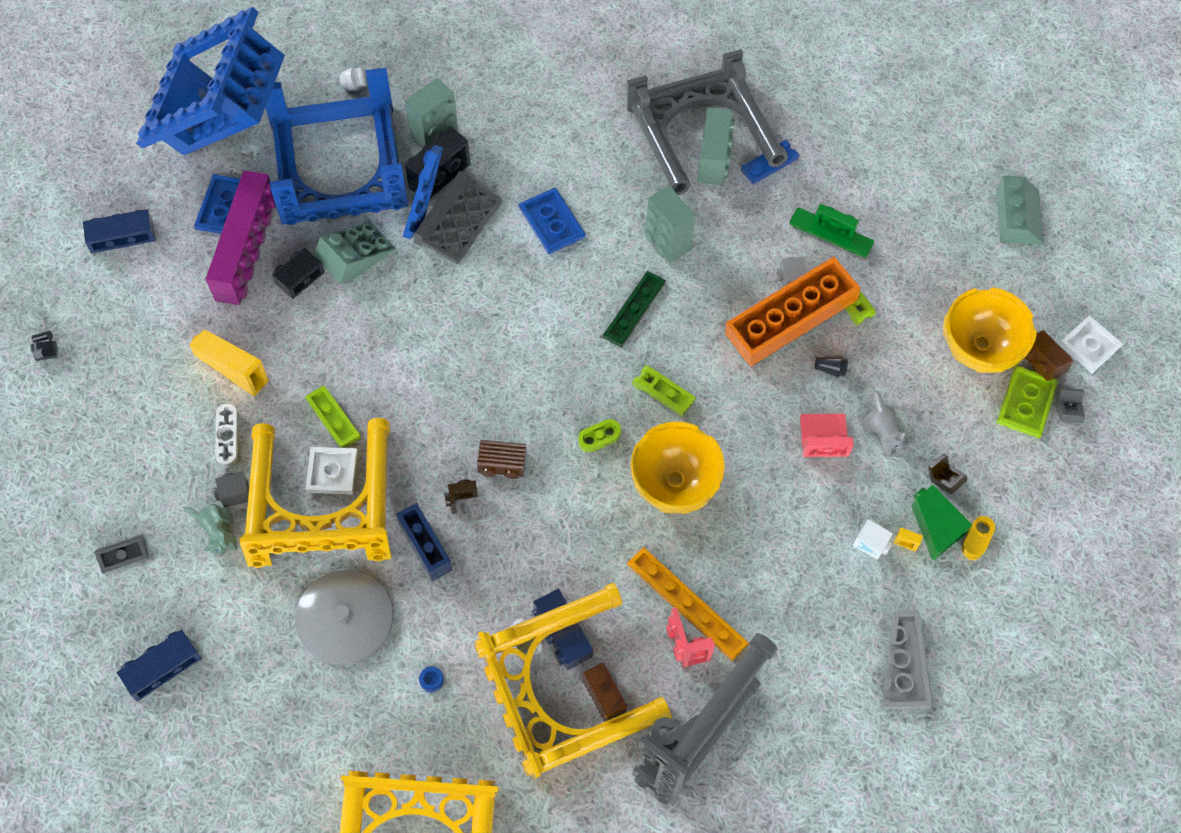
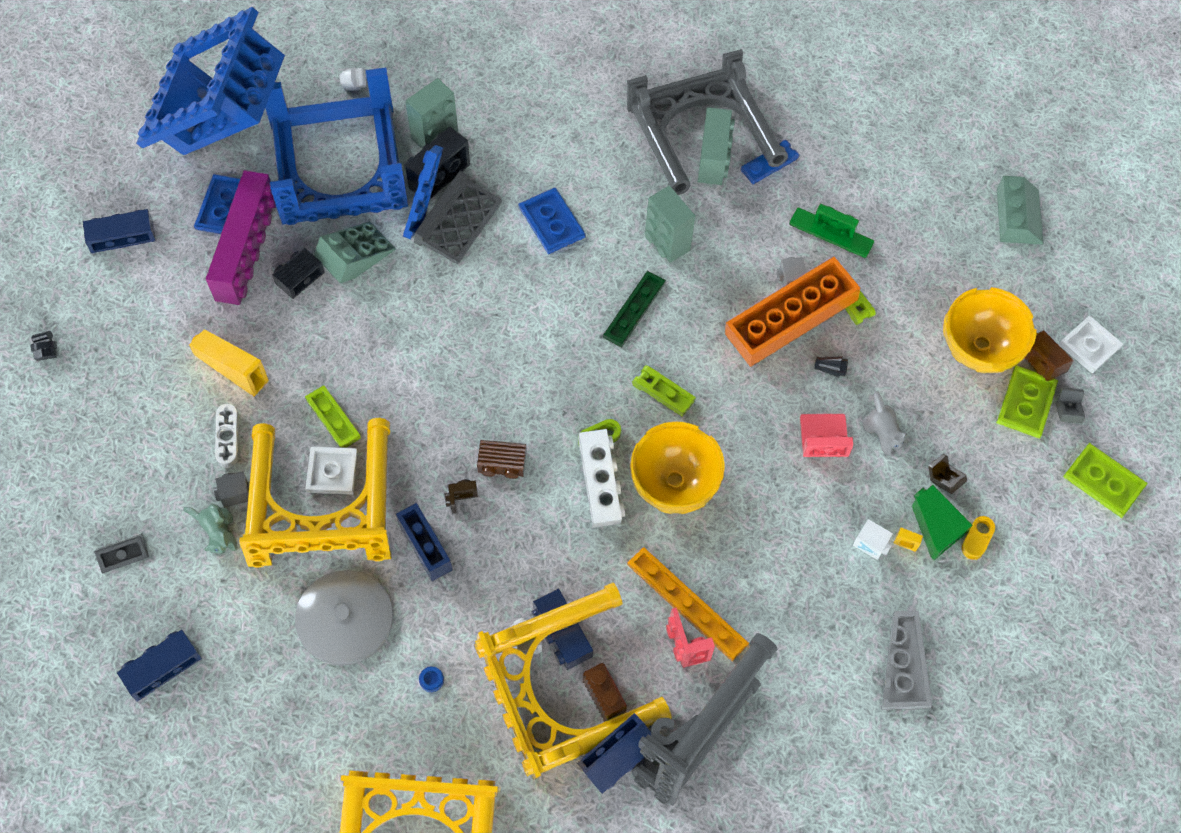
none -> dark blue brick [577,713,651,794]
none -> white brick [578,429,625,528]
none -> lime tile [1063,443,1148,518]

